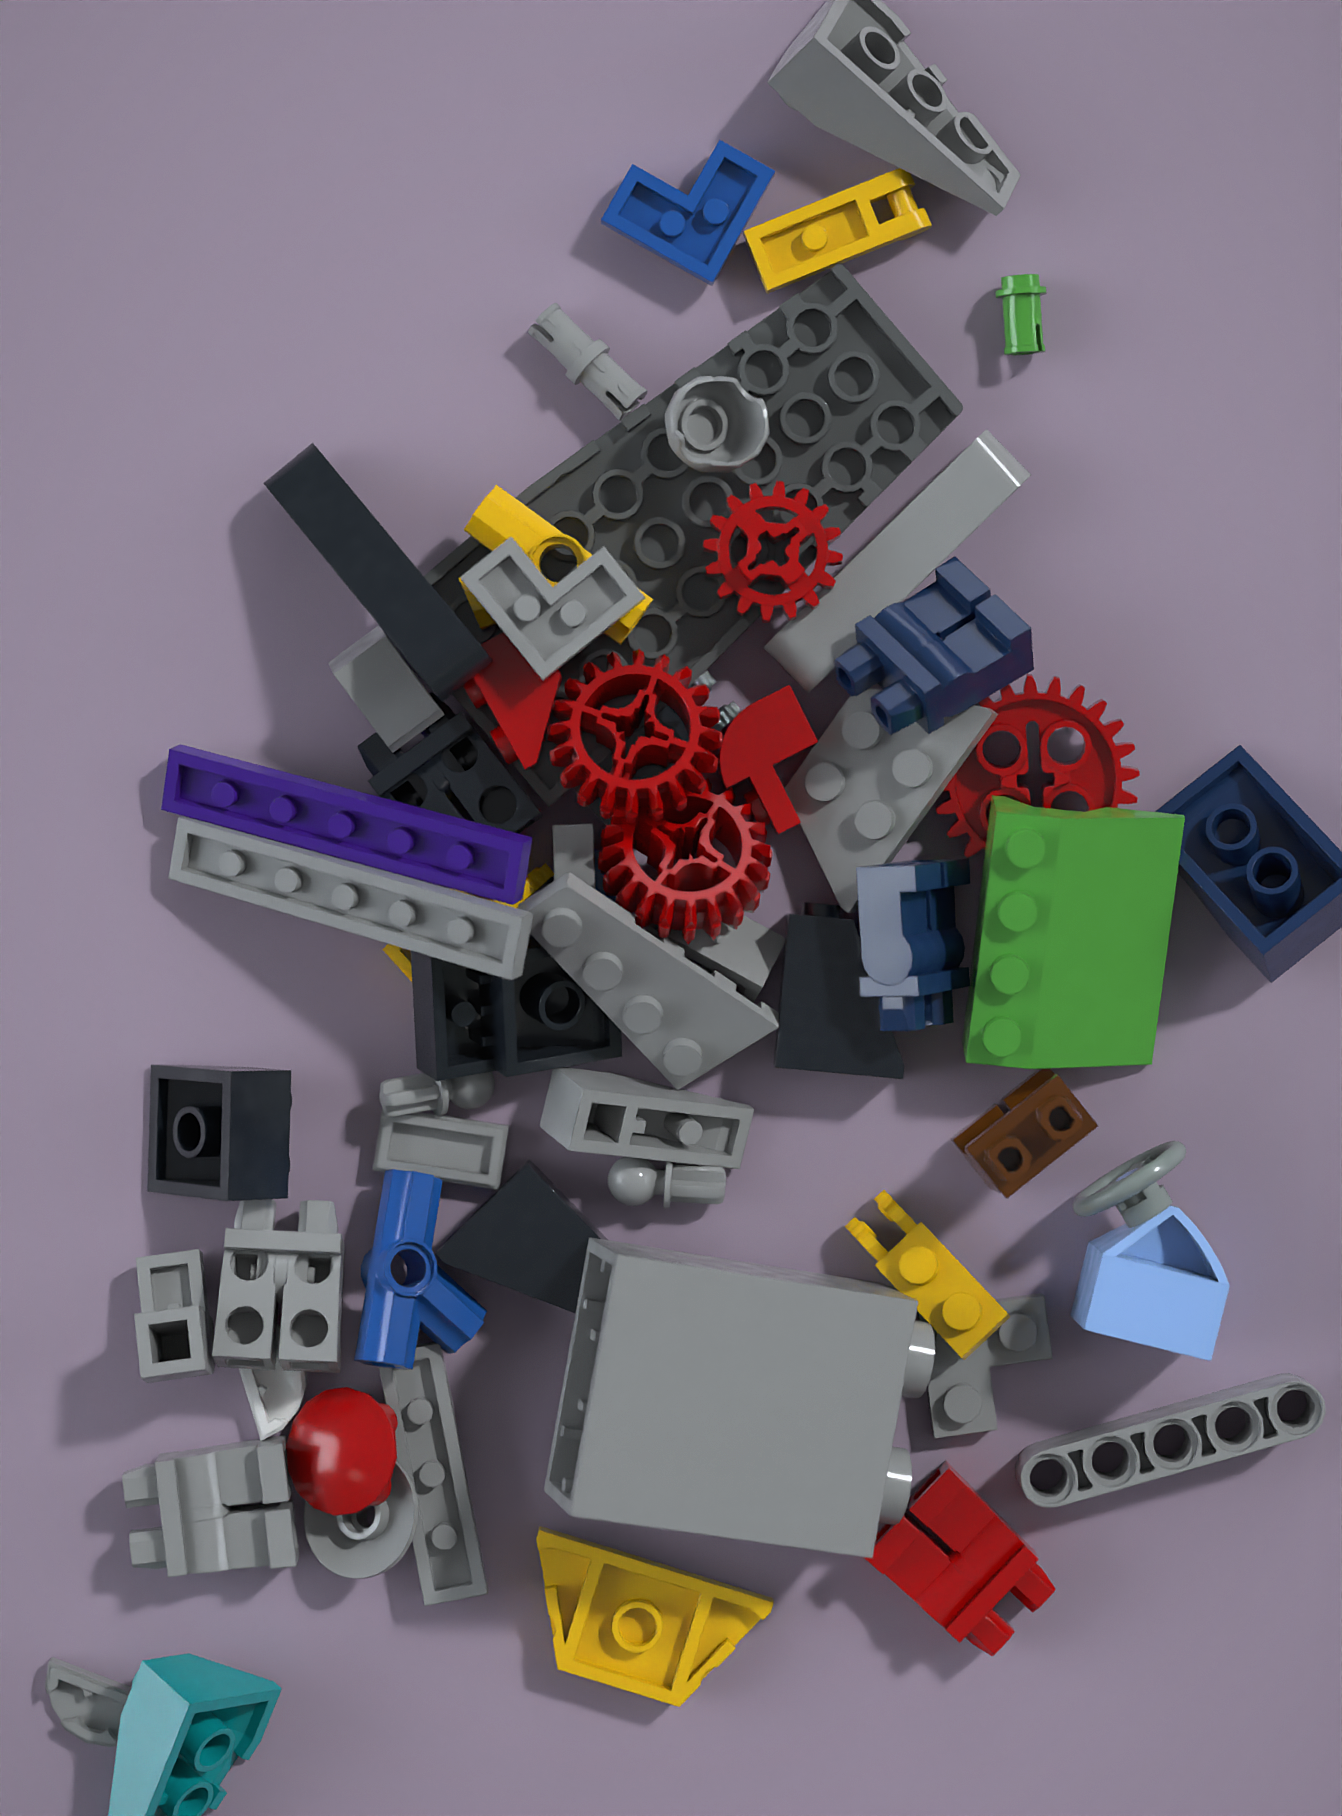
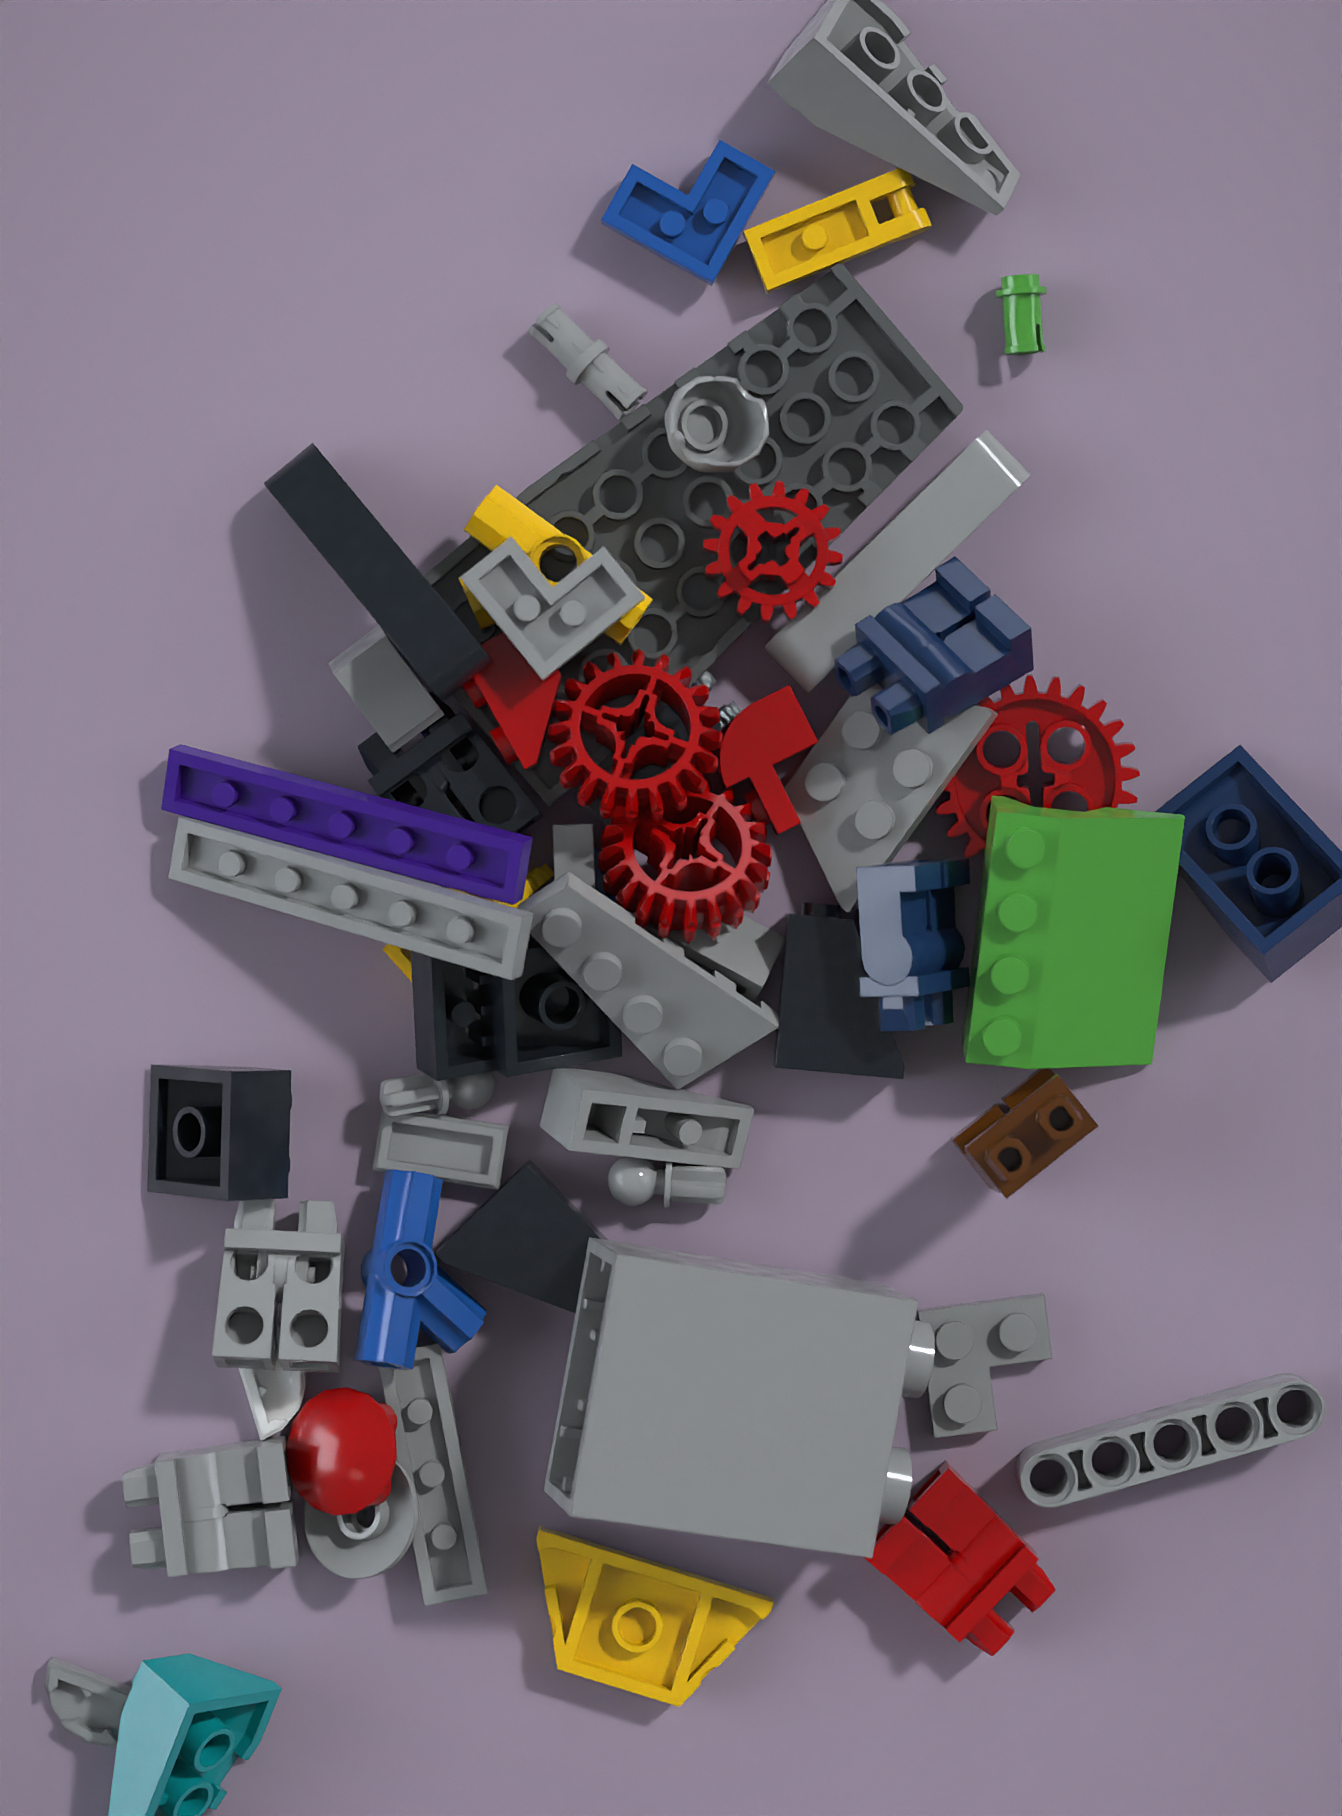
light grey brick [134,1249,215,1383] -> none
yellow hinge [845,1190,1011,1360] -> none
light blue piece [1070,1141,1230,1361] -> none

